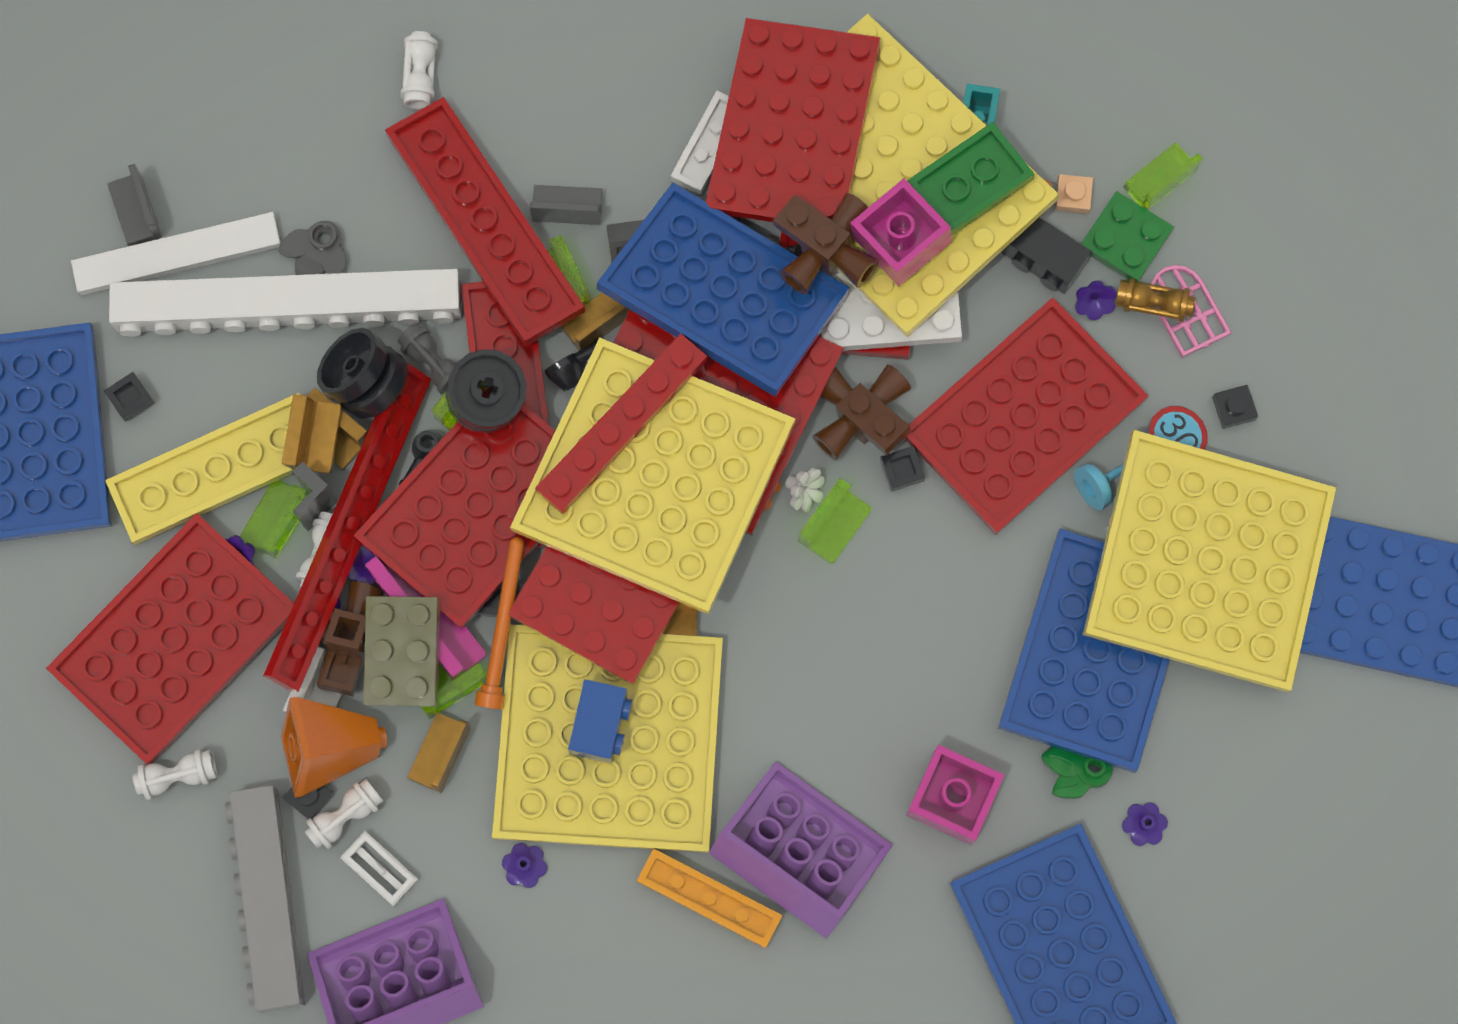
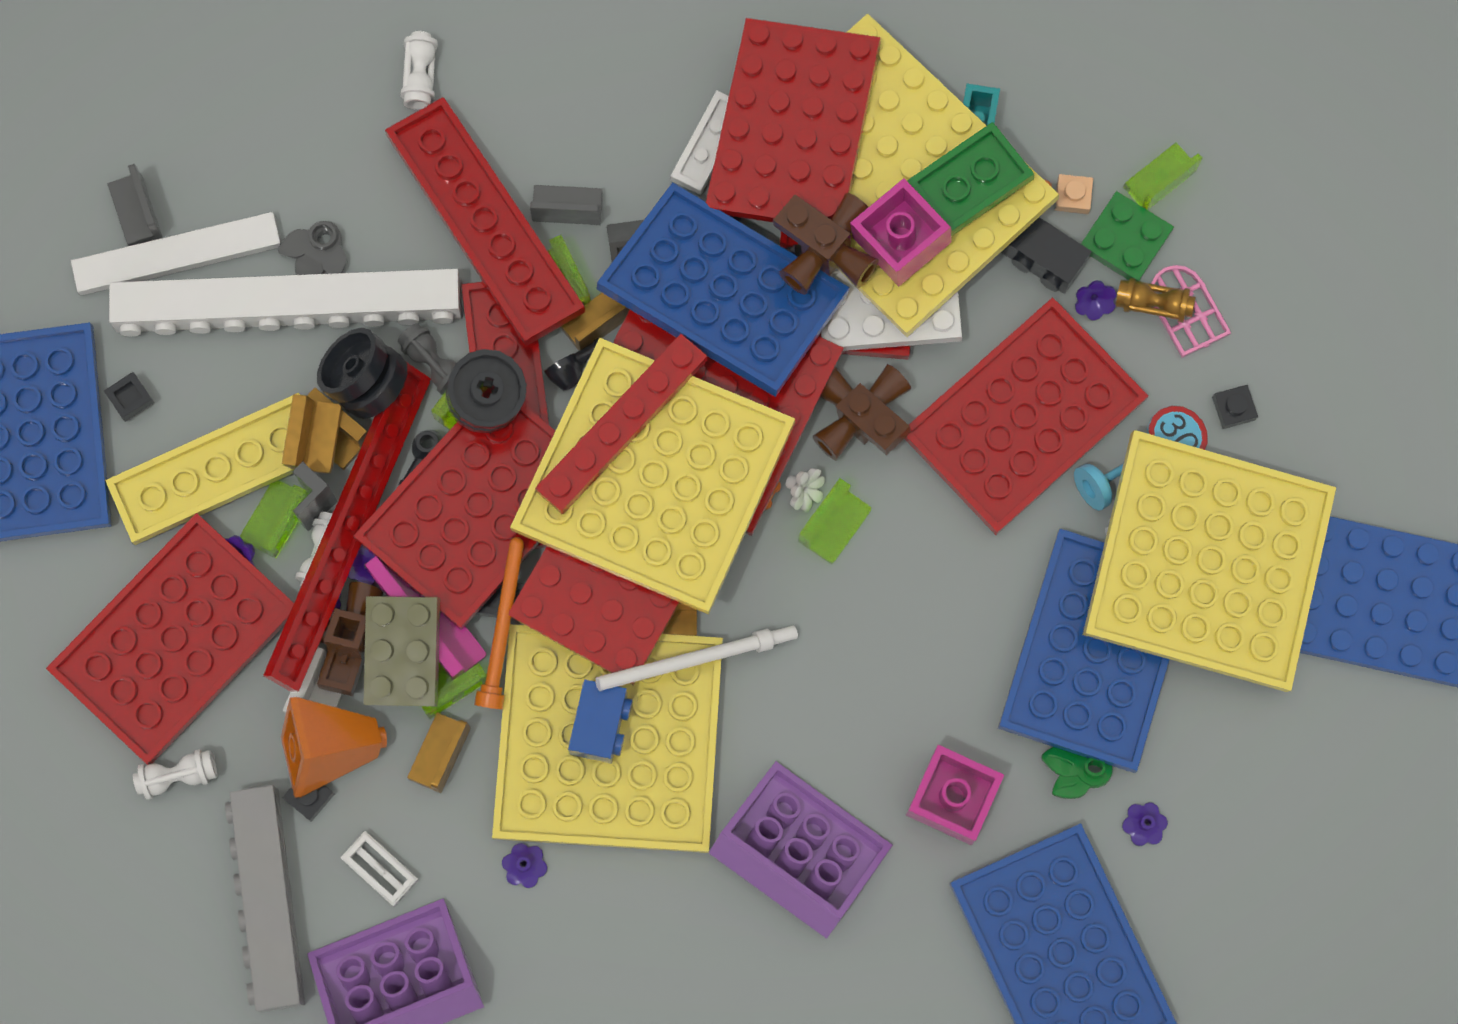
white piece [305,779,383,849] -> none
light orange plate [637,848,783,949] -> none
black plate [880,446,925,492] -> none
none -> white bar [595,625,798,691]

